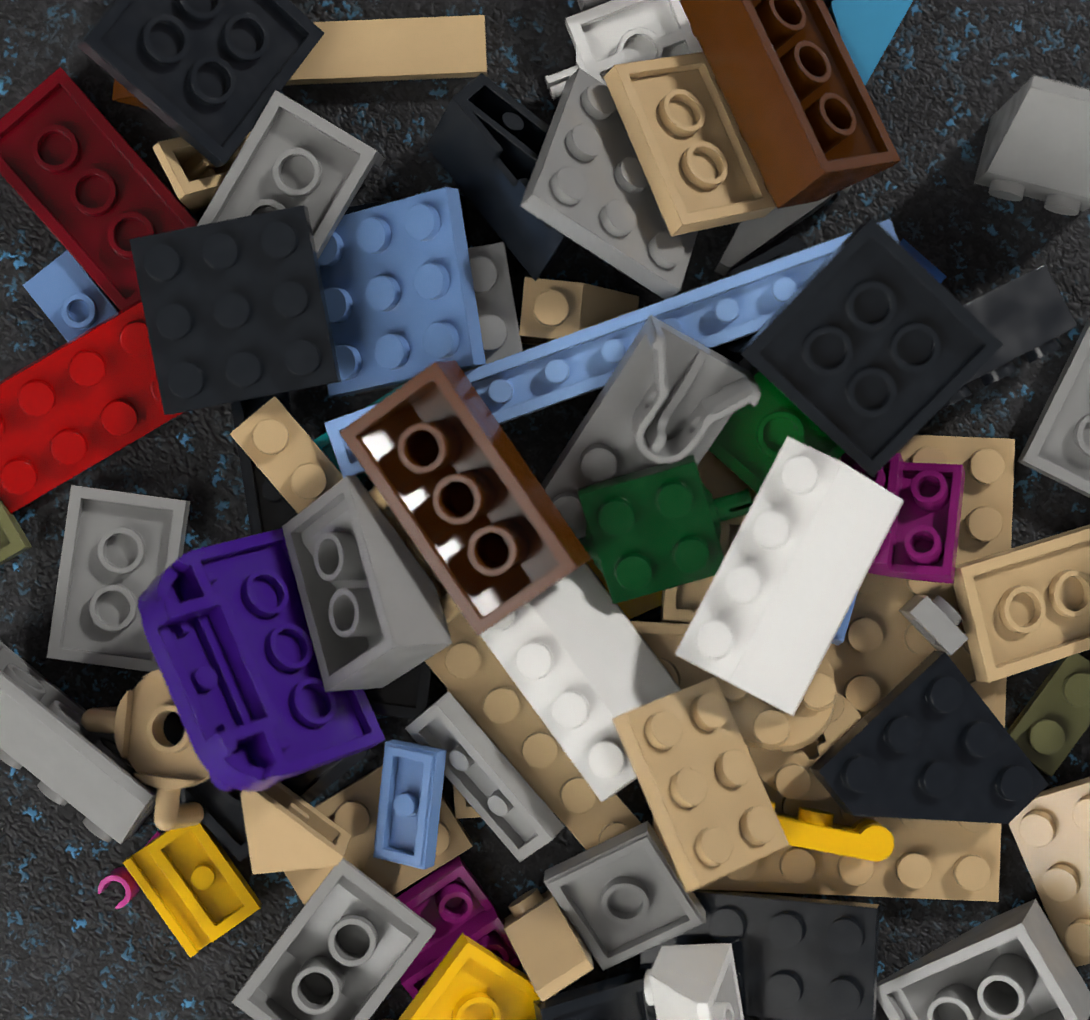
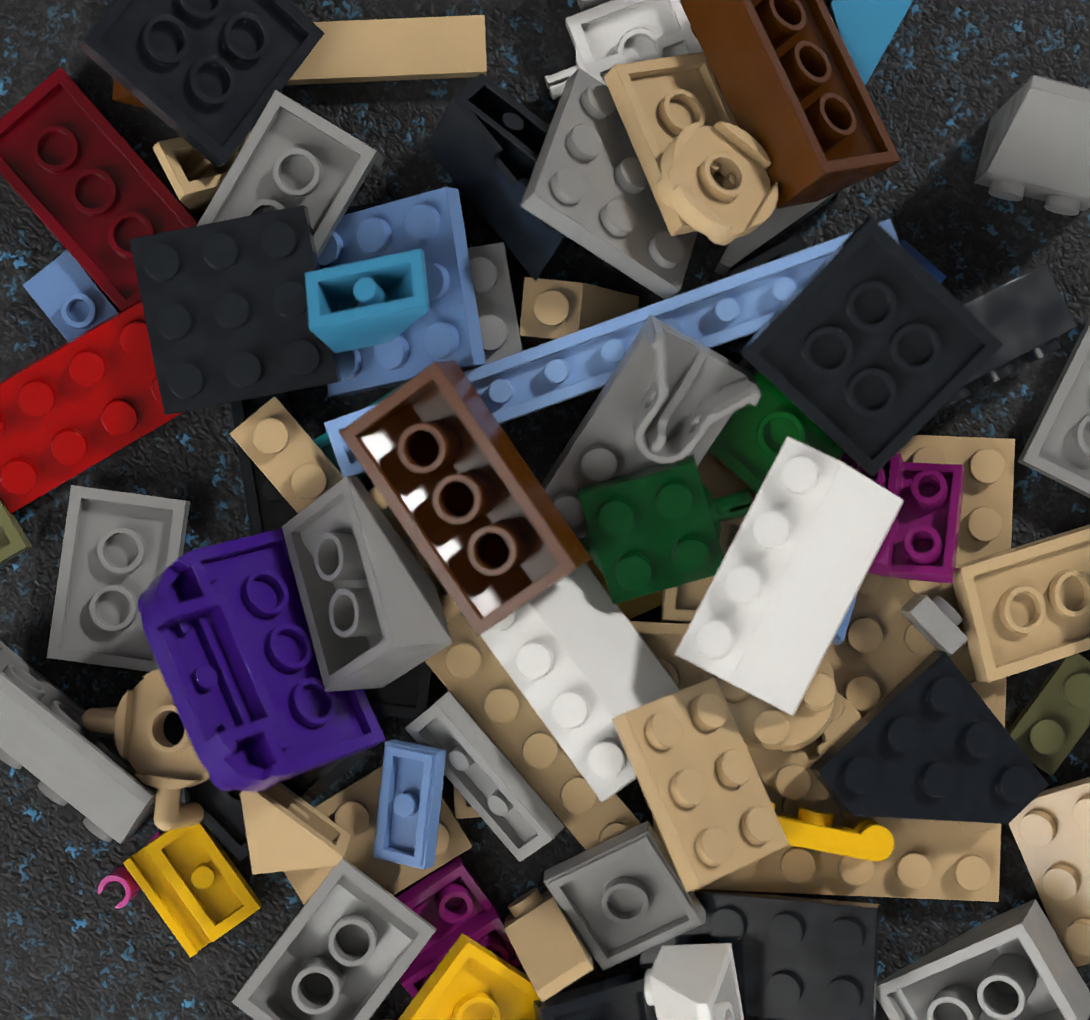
none -> dark azure slope [305,248,430,353]
none -> tan plate [656,121,779,245]

